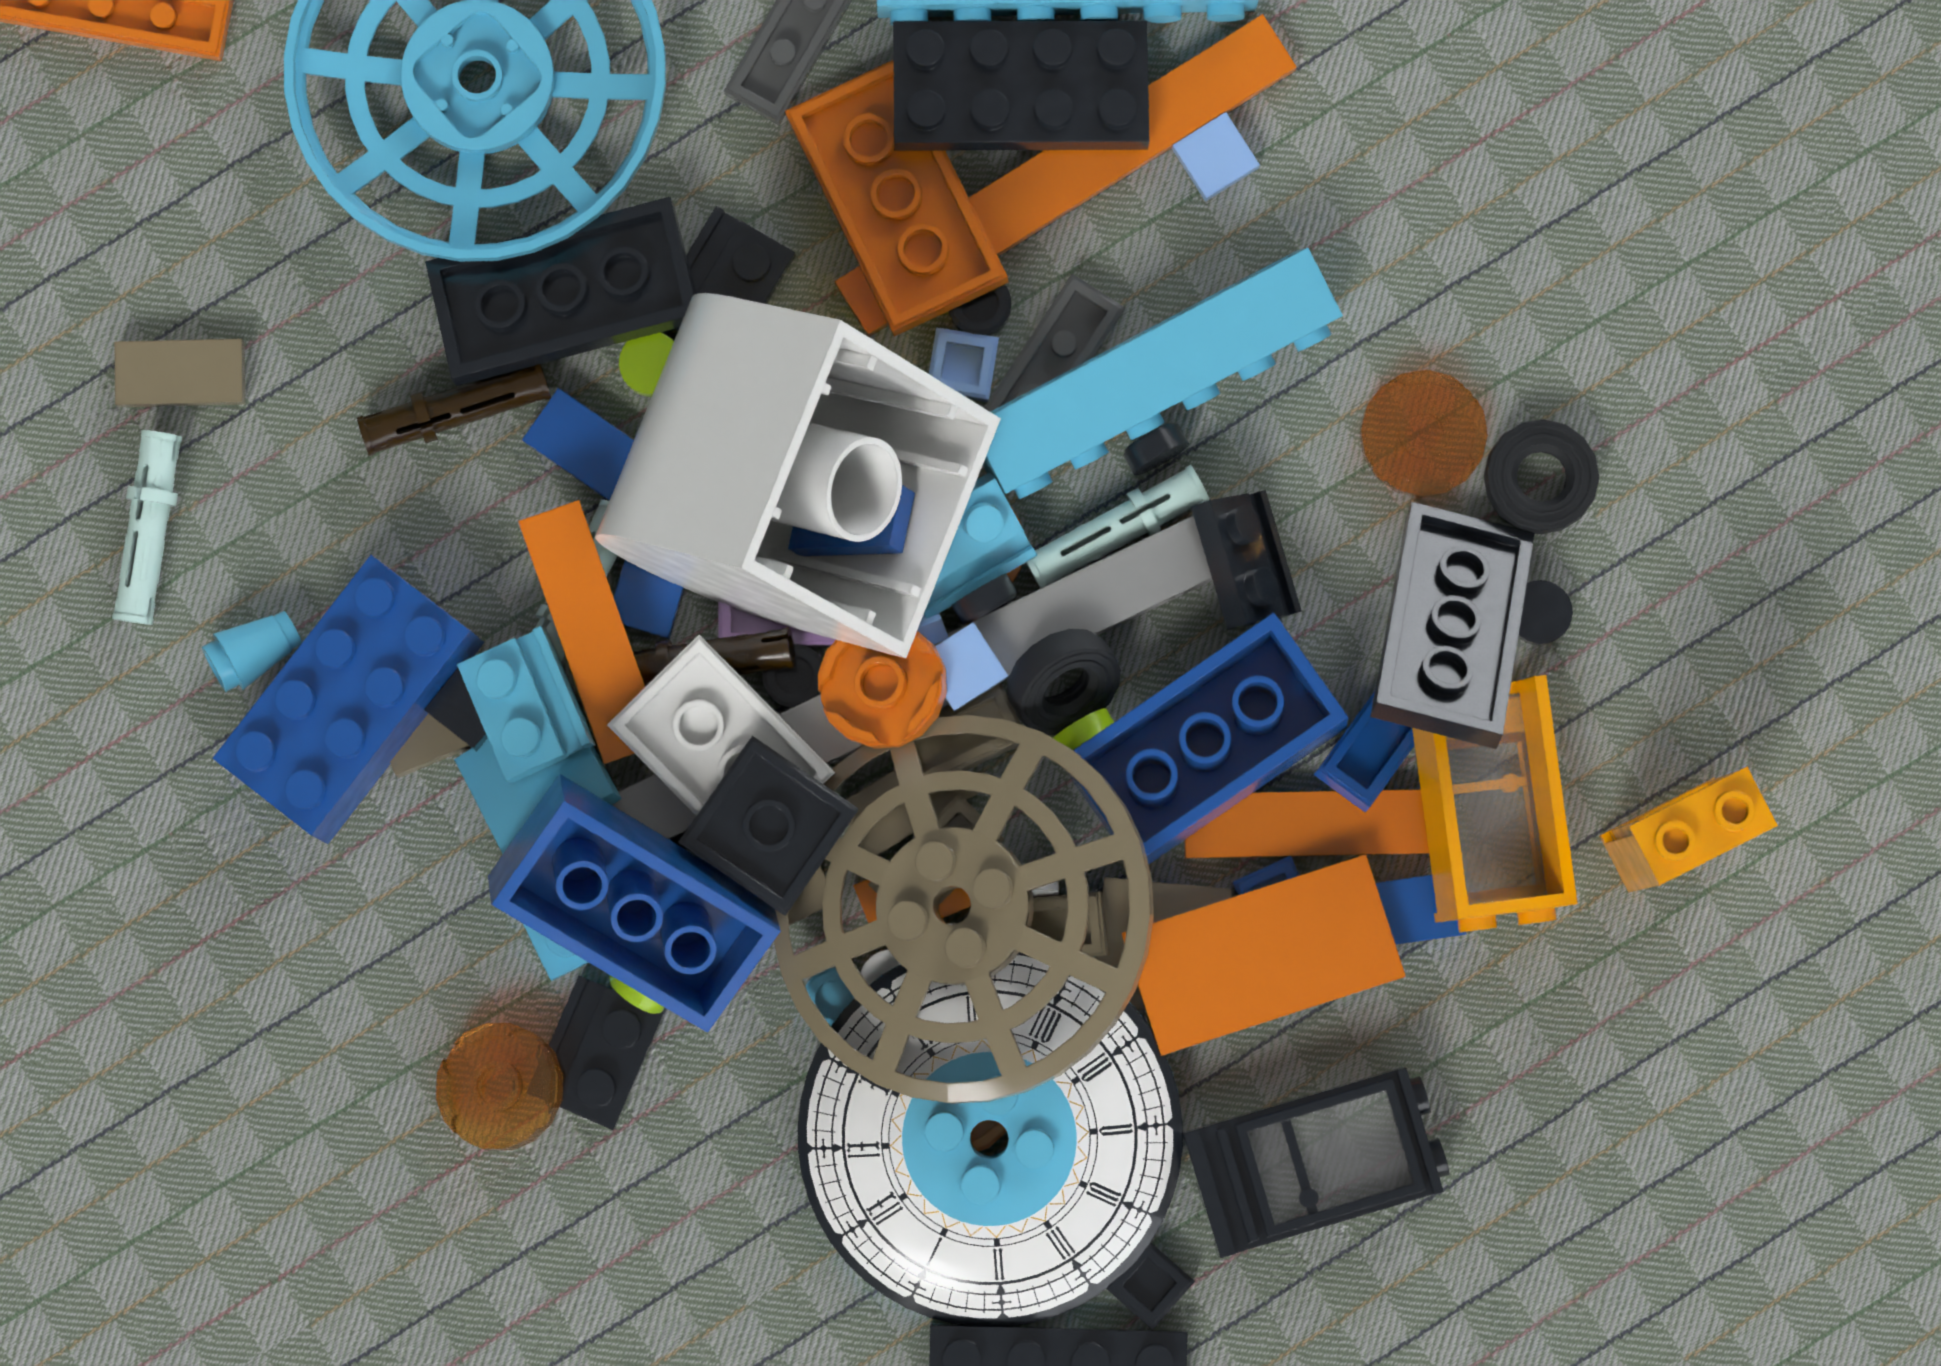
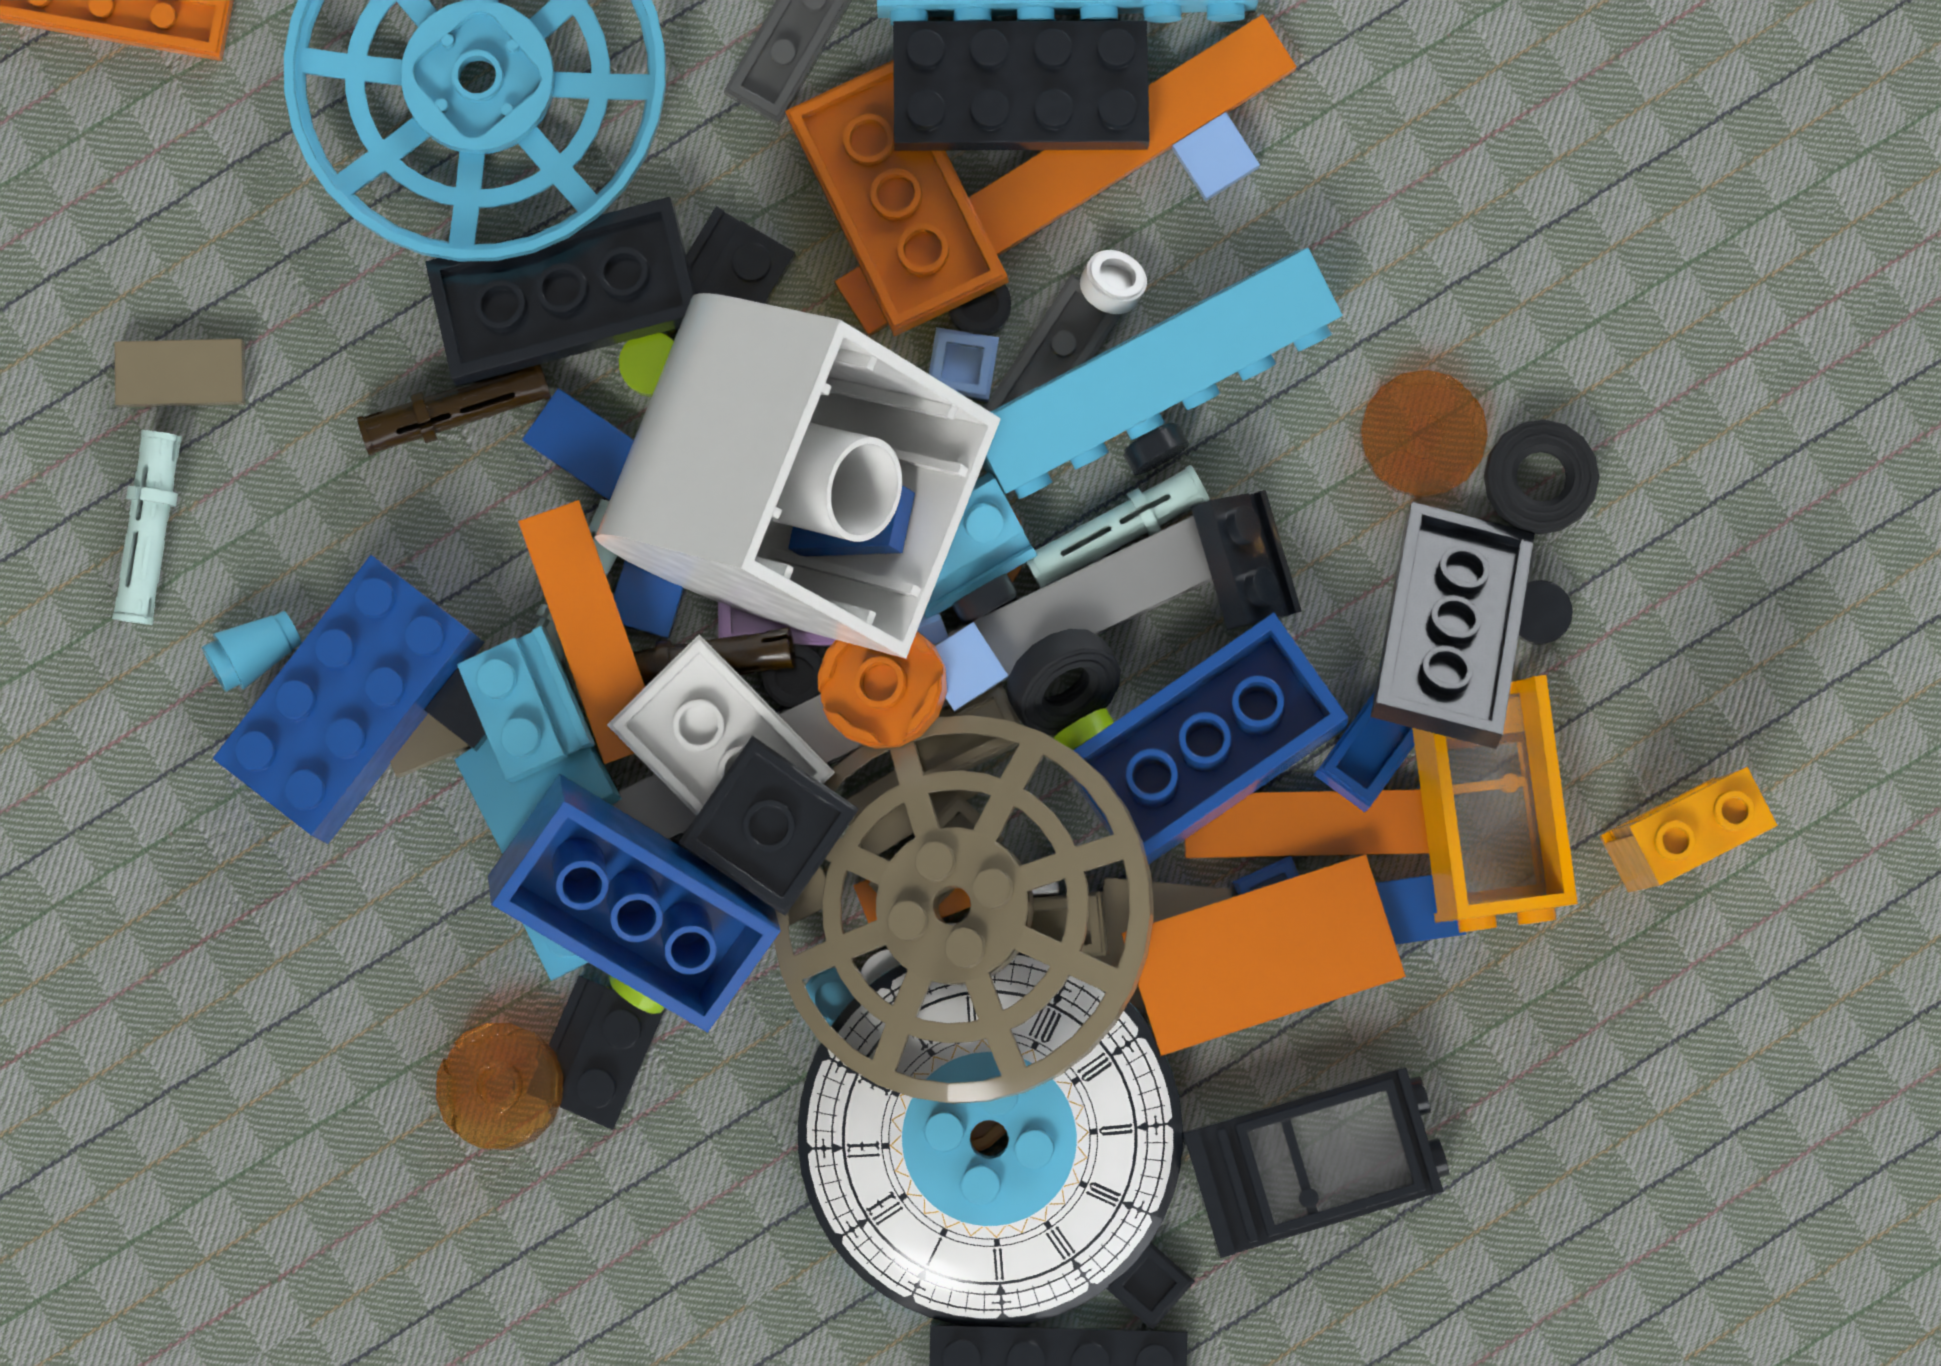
none -> white tile [1080,250,1147,314]

